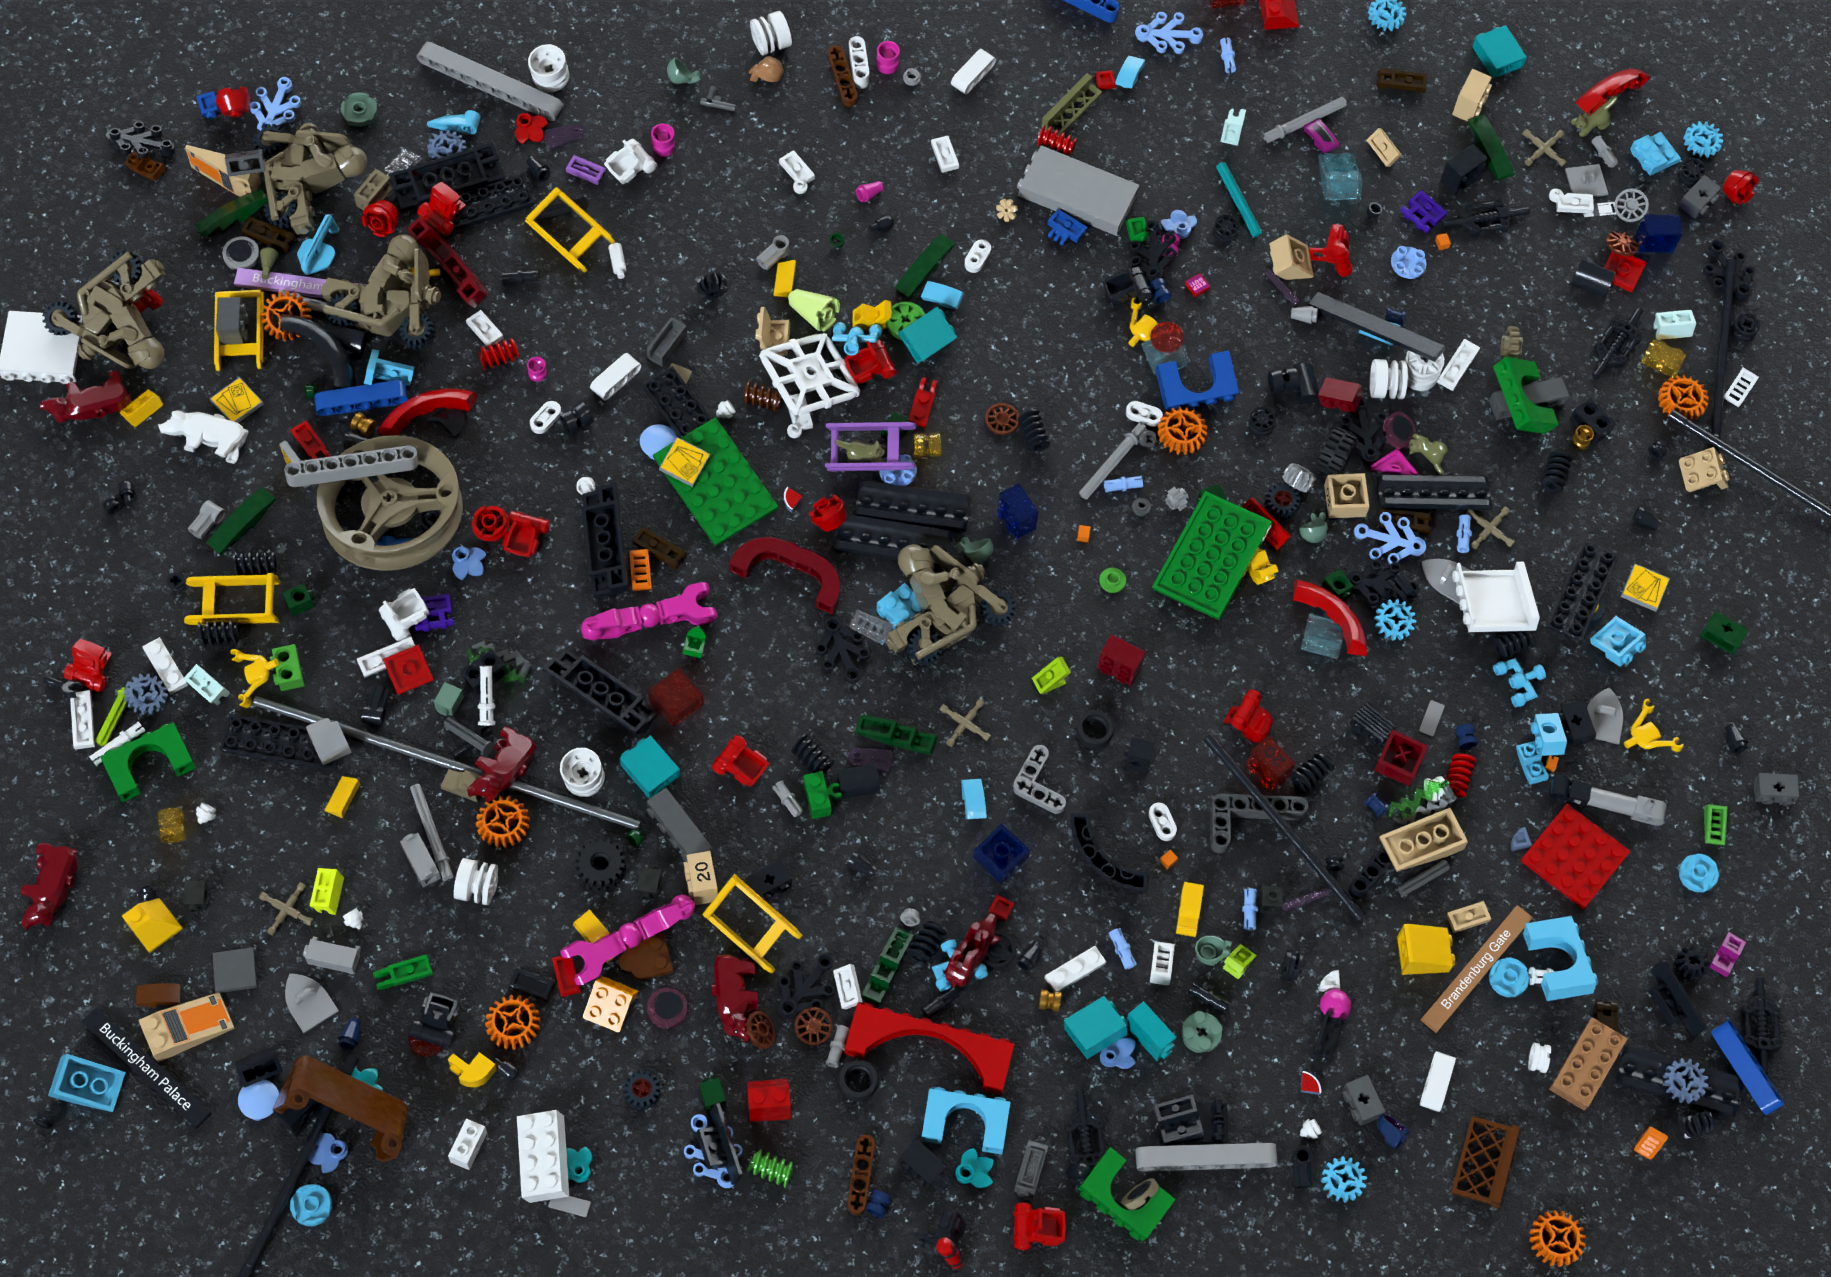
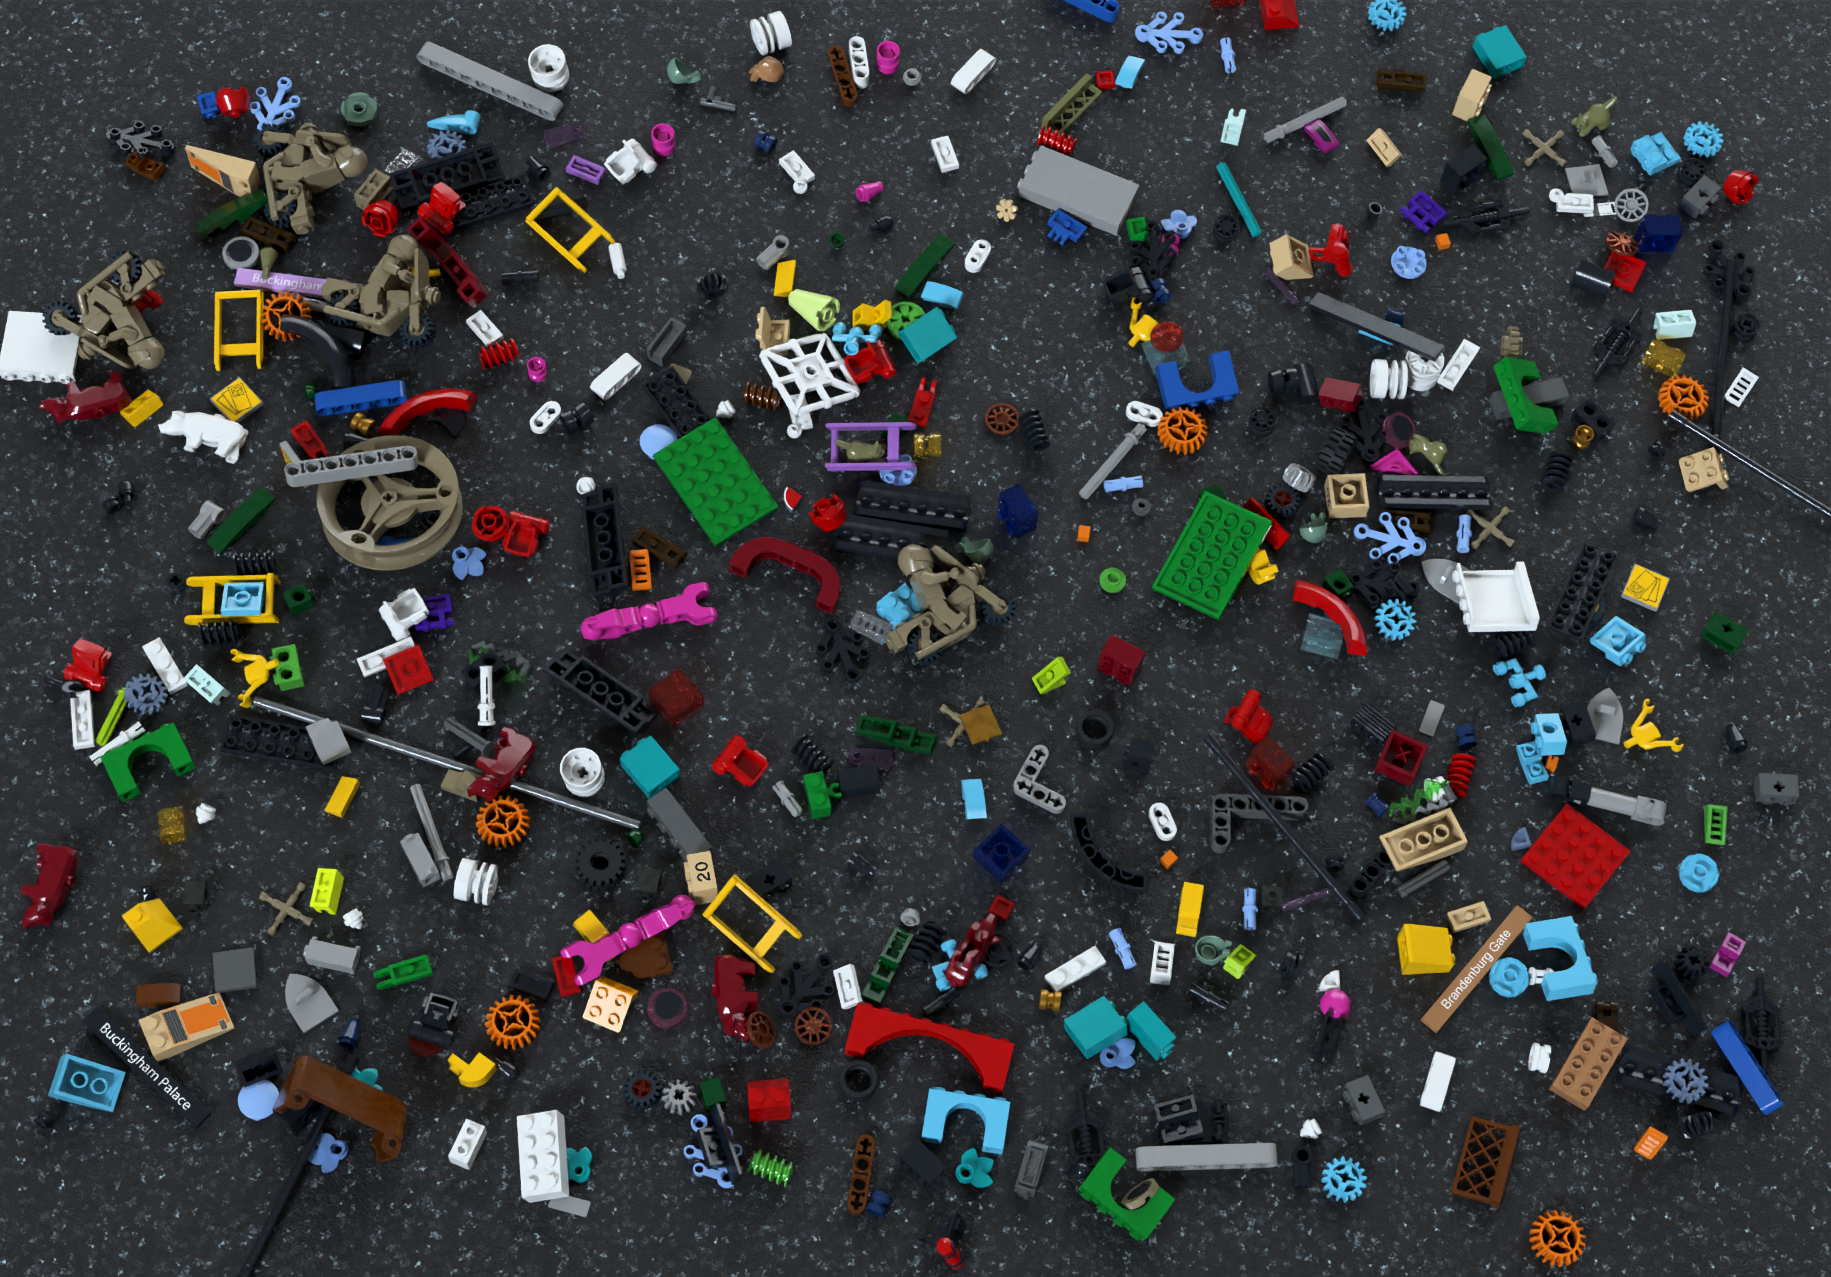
dark grey brick [216,297,249,345] -> none
dark grey brick [225,149,266,177] -> none
medium azure tile [290,1184,333,1226] -> none
medium azure piece [297,214,339,275] -> none
medium azure bracket [364,349,414,386] -> none
sand green brick [434,682,464,716] -> none
red plate [515,113,548,144] -> none
yellow tile [659,437,710,487] -> none
green plate [682,626,706,658] -> none
light grey pin [826,1025,850,1068] -> none
red piece [1013,1202,1066,1250] -> none
dark grey bush [1138,429,1156,447] -> none
light grey gear [1165,487,1189,511] -> none
sand green plate [1181,1011,1222,1053] -> none
tile [1185,273,1210,298] -> none
light grey cone [1291,306,1318,324] -> none
red tile [1300,1071,1322,1095] -> none
clear light blue slope [1318,153,1363,200] -> none
dark blue rock [1377,1114,1409,1149] -> none
red brick [1575,69,1651,117] -> none
none -> medium azure plate [221,582,266,616]
none -> light grey gear [662,1080,697,1115]
none -> dark blue wheel [753,130,778,154]
none -> pearl gold piece [959,704,1002,746]

